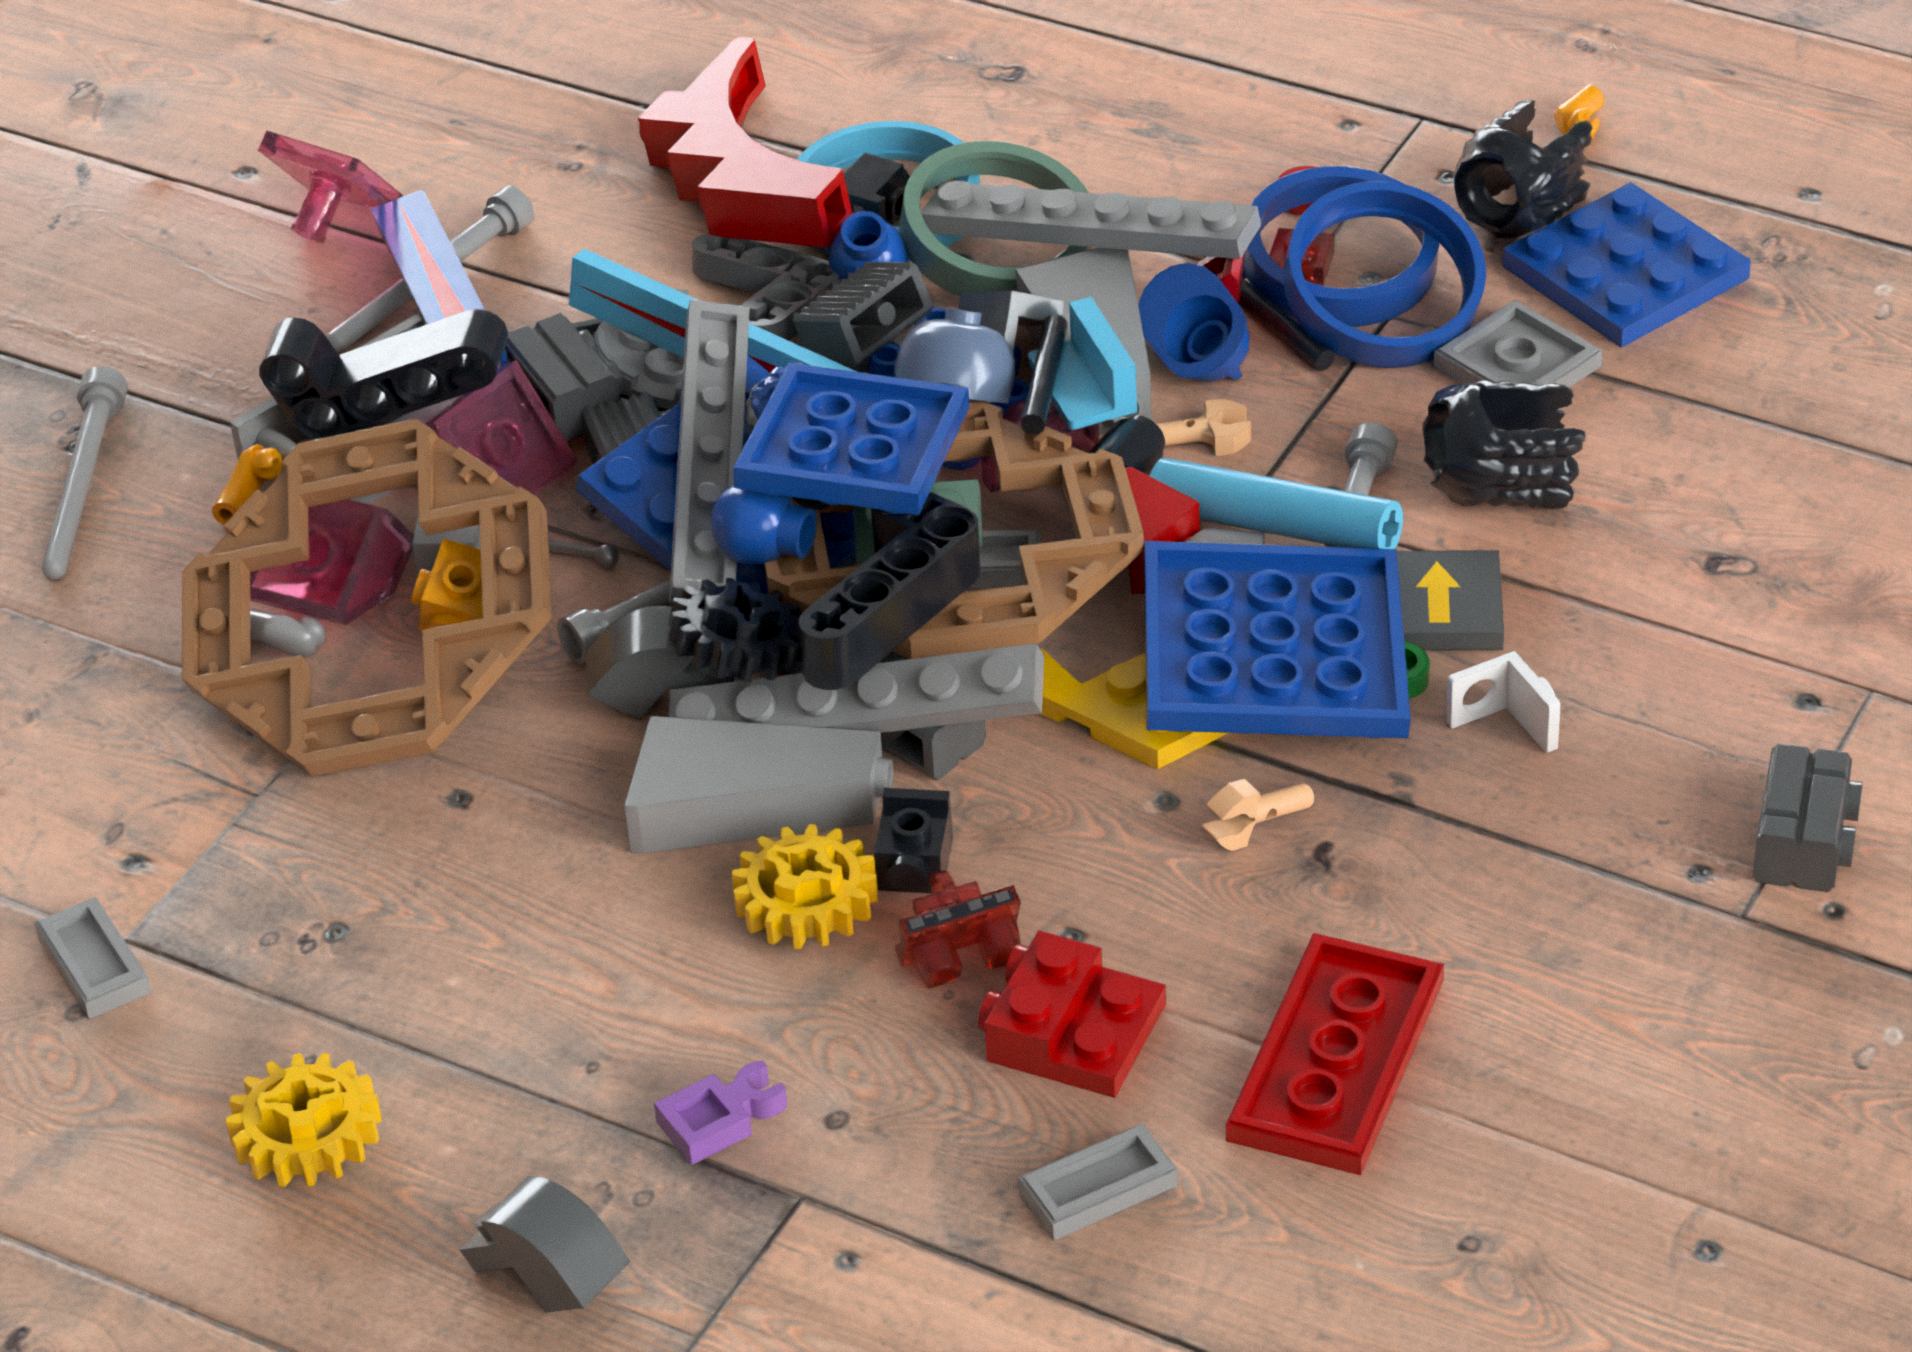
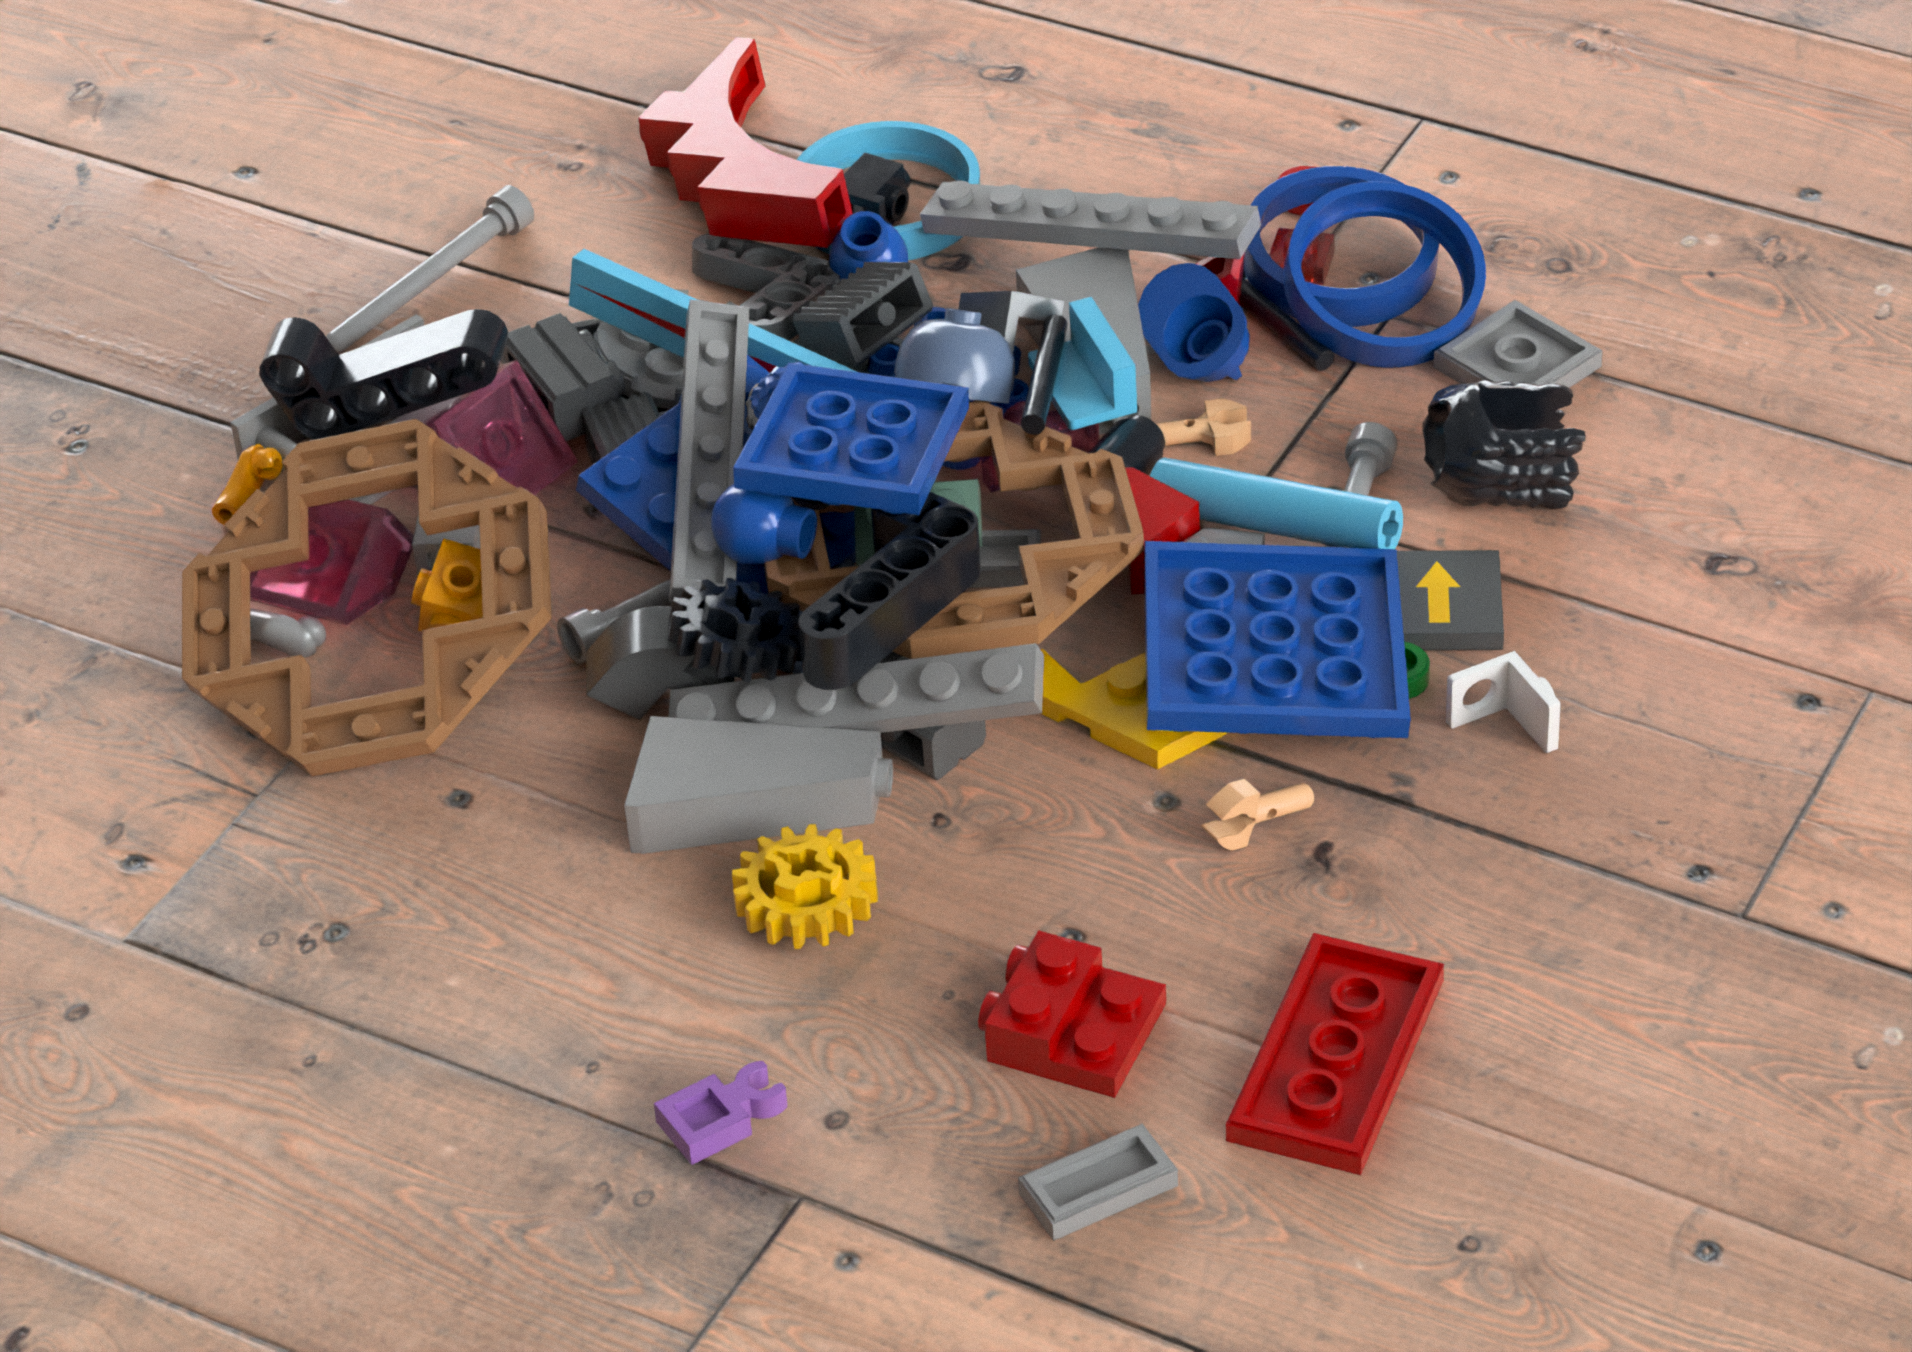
light grey tile [34,897,151,1020] -> none
light grey piece [42,366,128,580] -> none
yellow gear [226,1053,382,1187] -> none
clear pink tile [258,130,404,243] -> none
tile [371,189,508,364] -> none
dark grey brick [460,1176,631,1313] -> none
flat silver hinge [548,539,619,568] -> none
black brick [874,788,953,894] -> none
clear red hips [895,870,1021,989] -> none
sand green piece [899,141,1091,296] -> none
black piece [1454,99,1593,238] -> none
blue plate [1503,182,1751,348] -> none
light orange arm [1554,85,1604,140] -> none
dark grey brick [1753,743,1863,892] -> none

